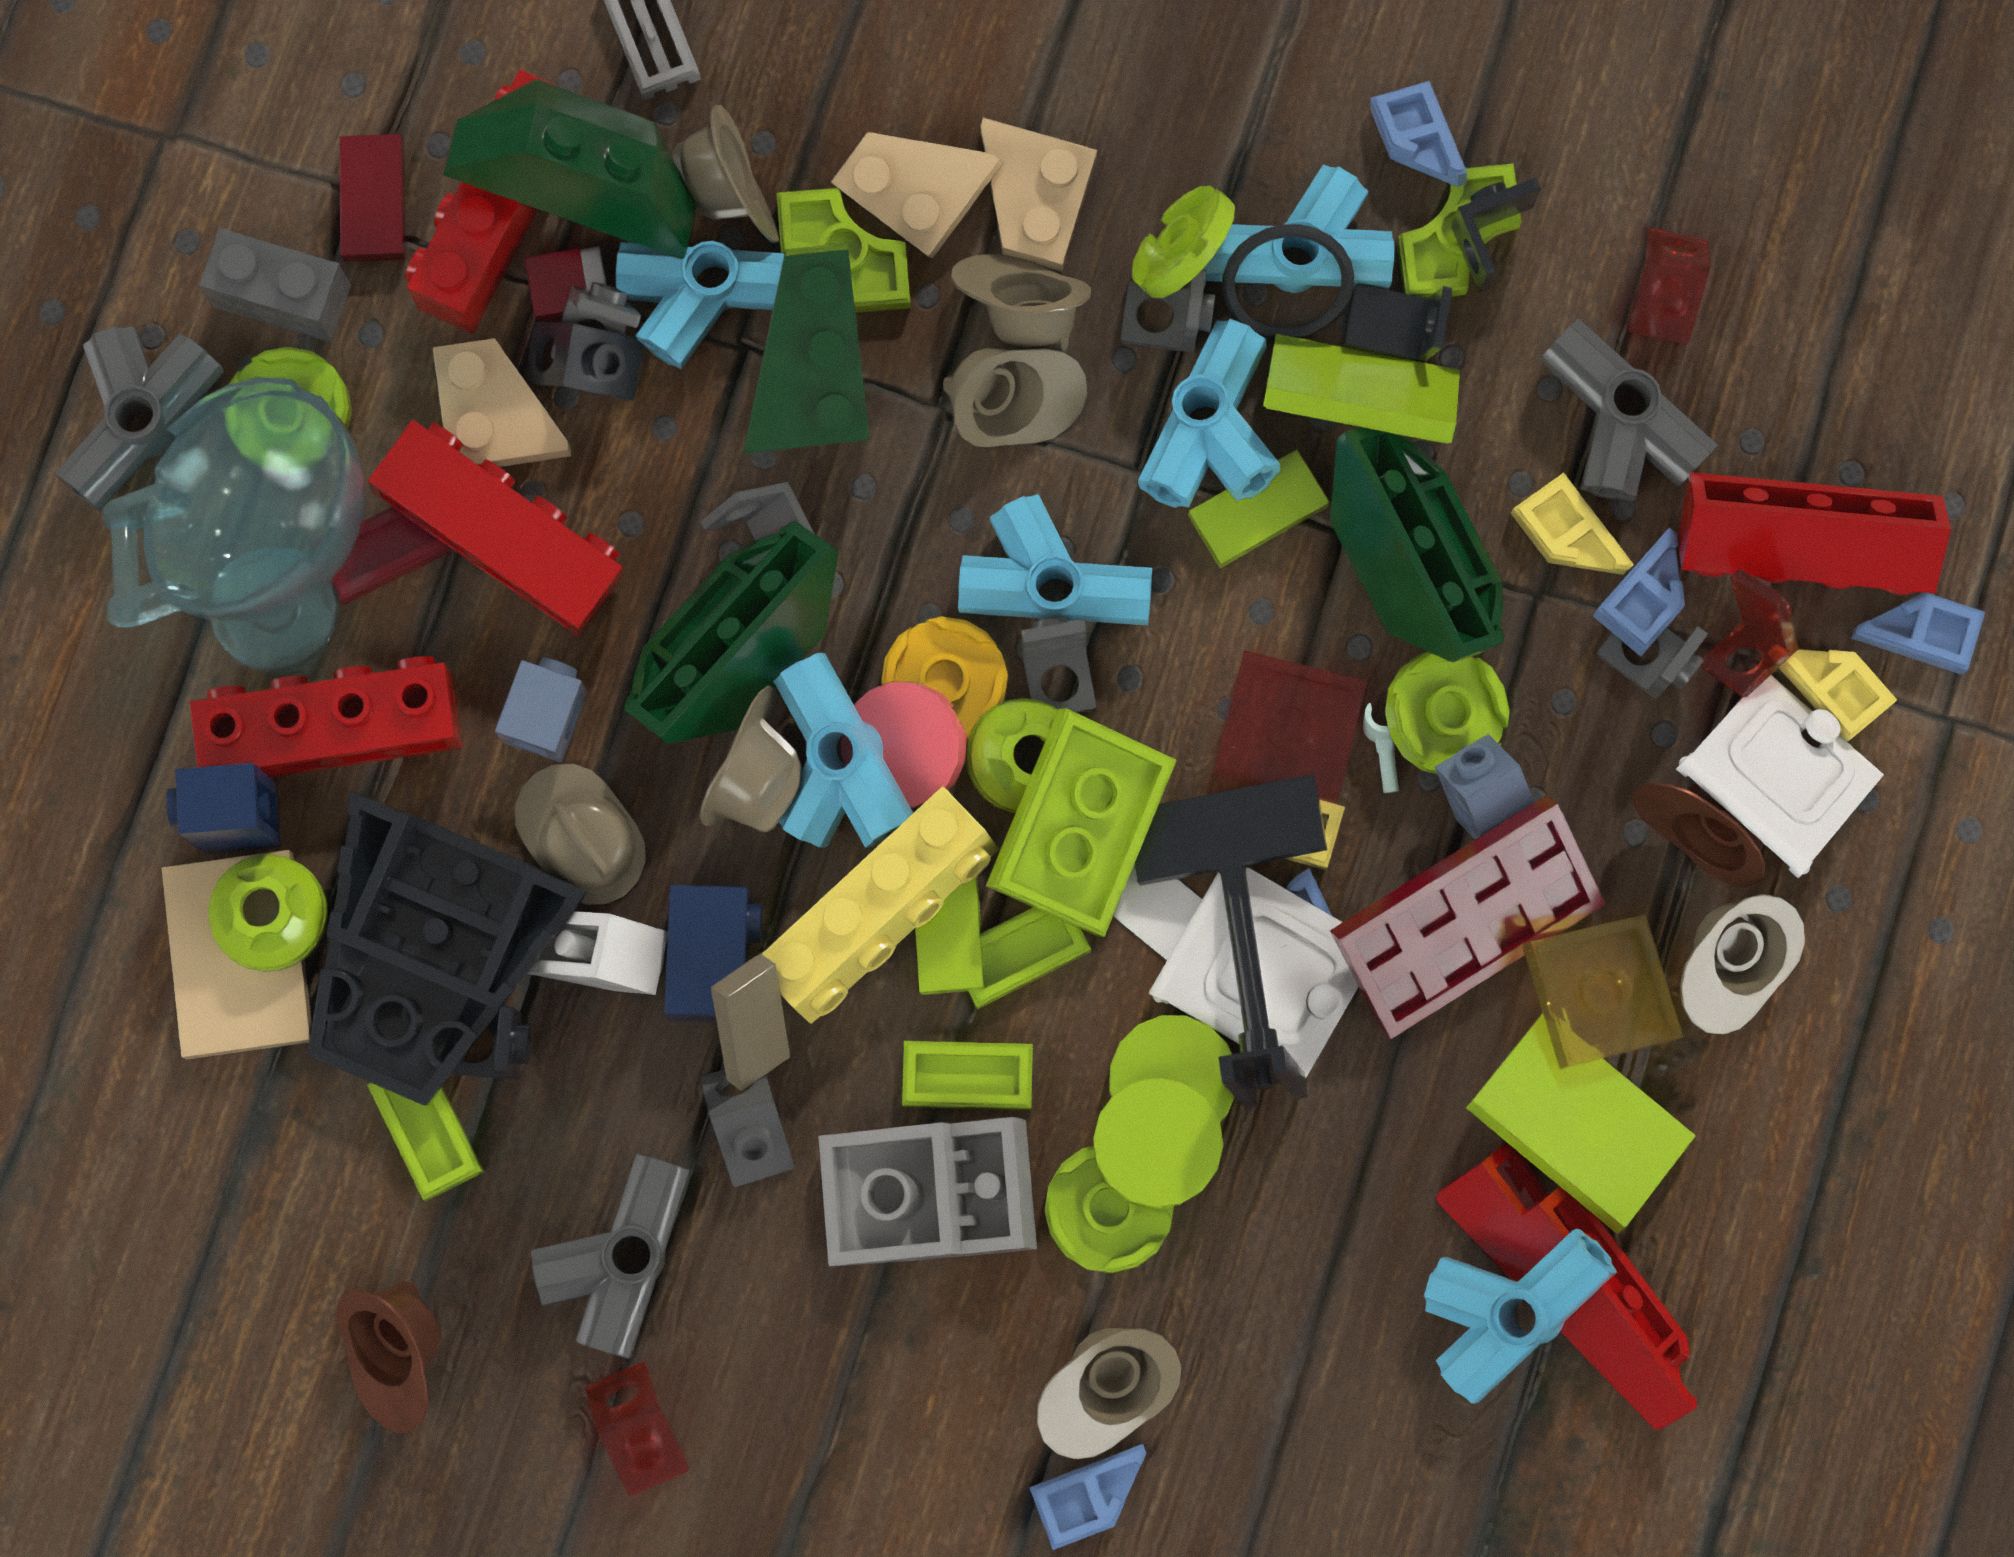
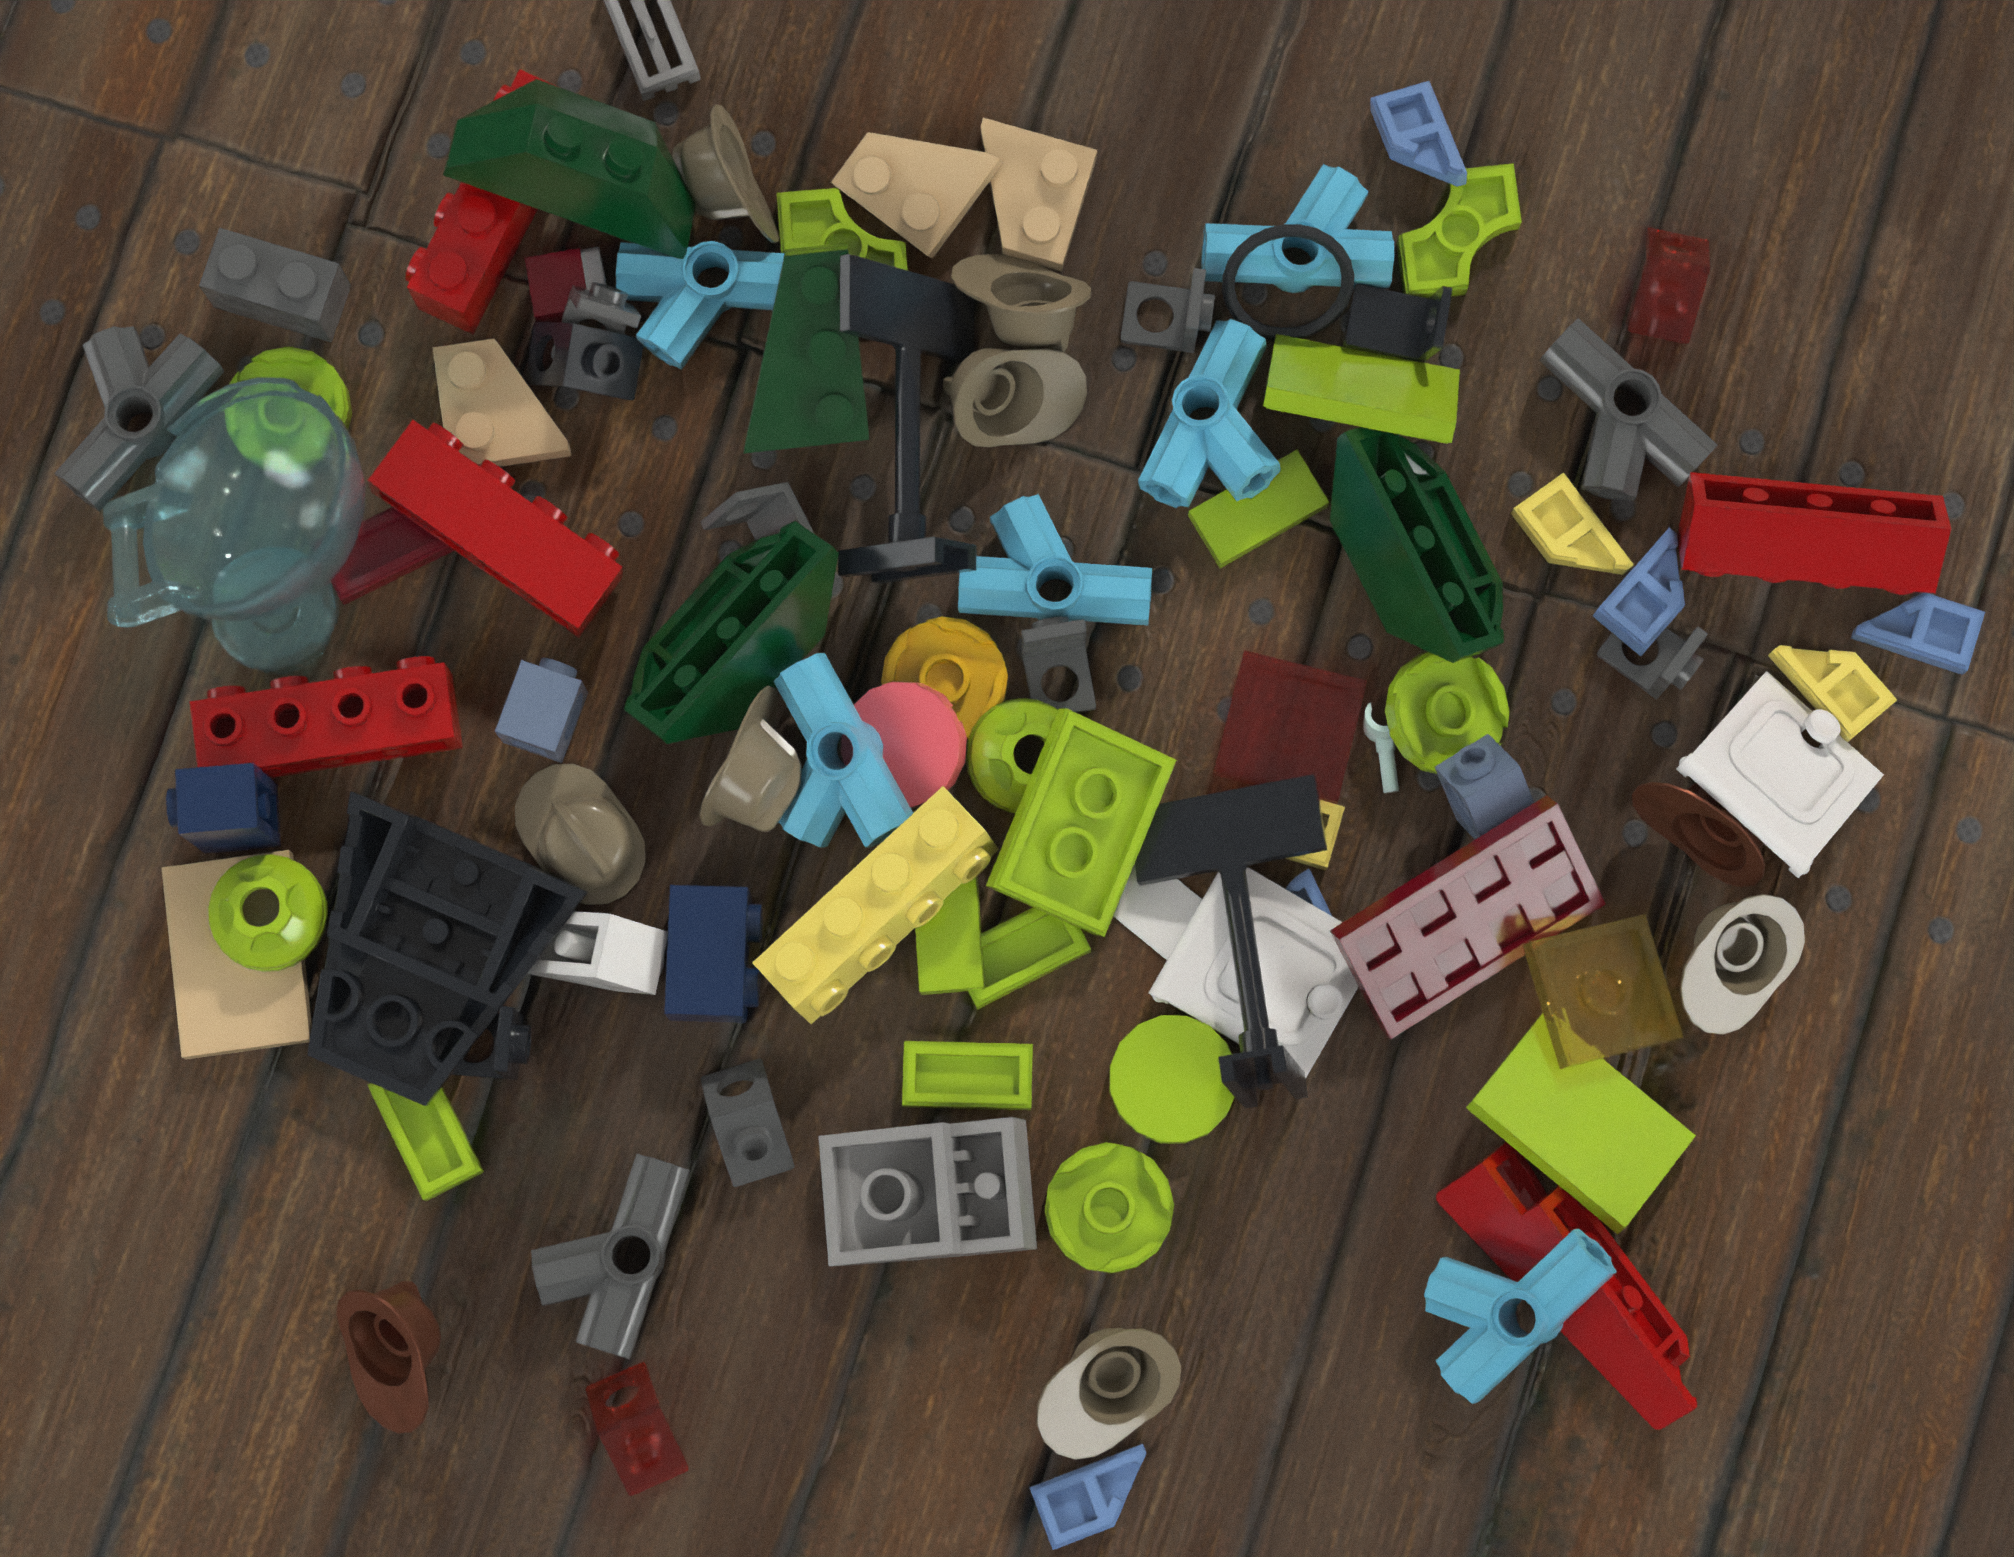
dark red tile [339,134,406,262] -> none
dark tan tile [711,953,790,1091] -> none
lime tile [1093,1077,1224,1208] -> none
lime tile [1132,186,1235,298] -> none
black bracket [1451,178,1541,293] -> none
clear red bracket [1701,568,1799,698] -> none
none -> black piece [838,254,977,584]

